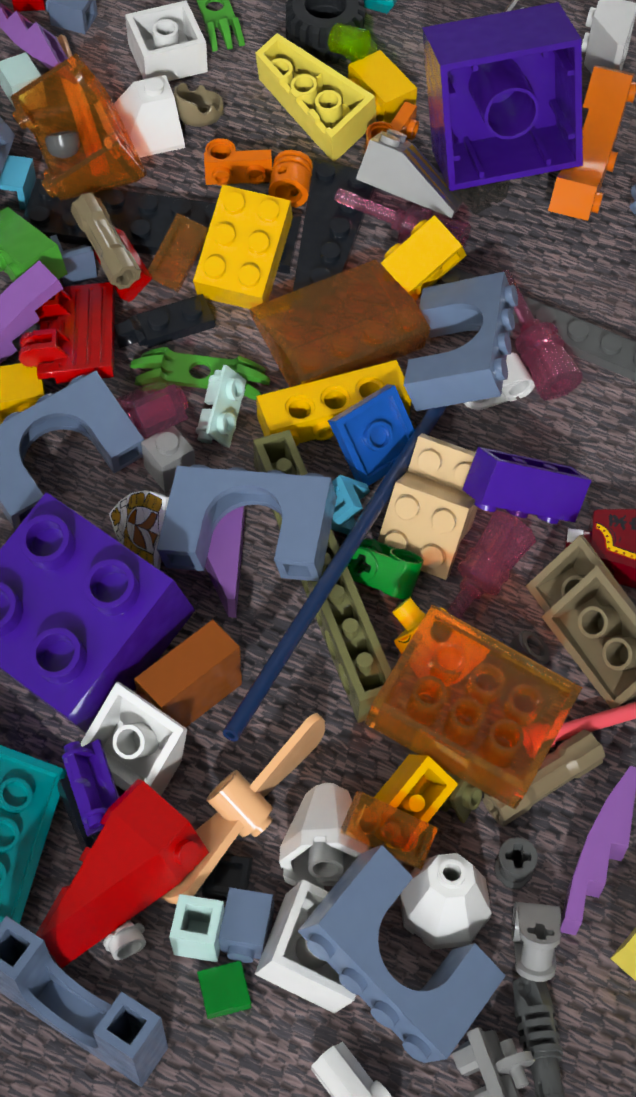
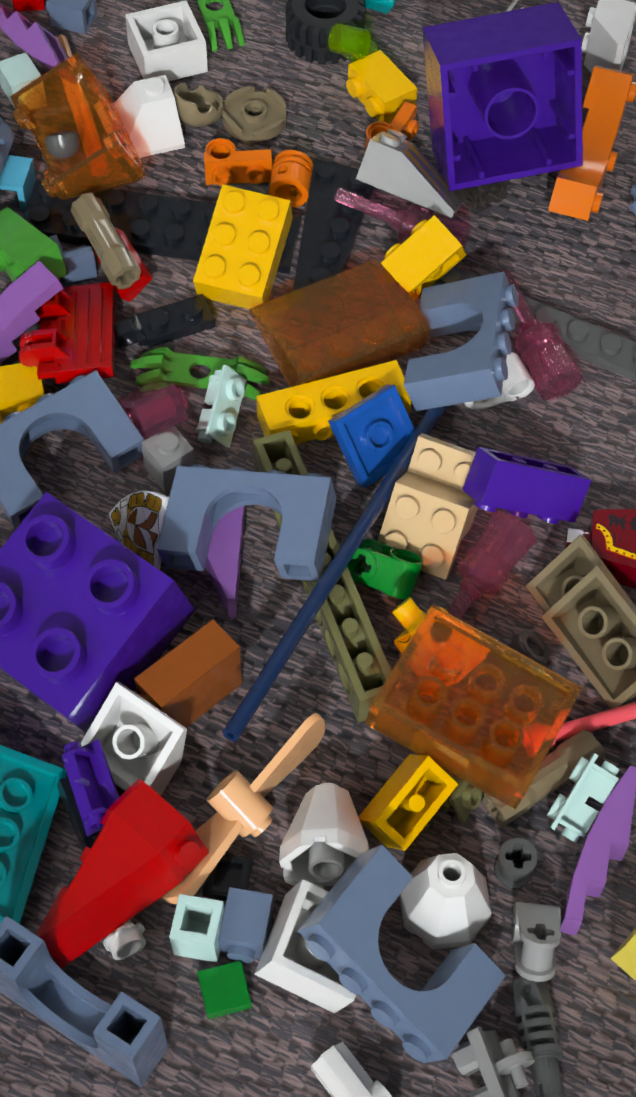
clear orange plate [148,213,209,293] -> none
light yellow wedge [255,33,377,162] -> none
medium azure panel [331,475,370,535] -> none
clear orange plate [340,791,438,869] -> none
none -> dark tan plate [222,86,286,145]
none -> light aqua hinge [547,753,620,843]

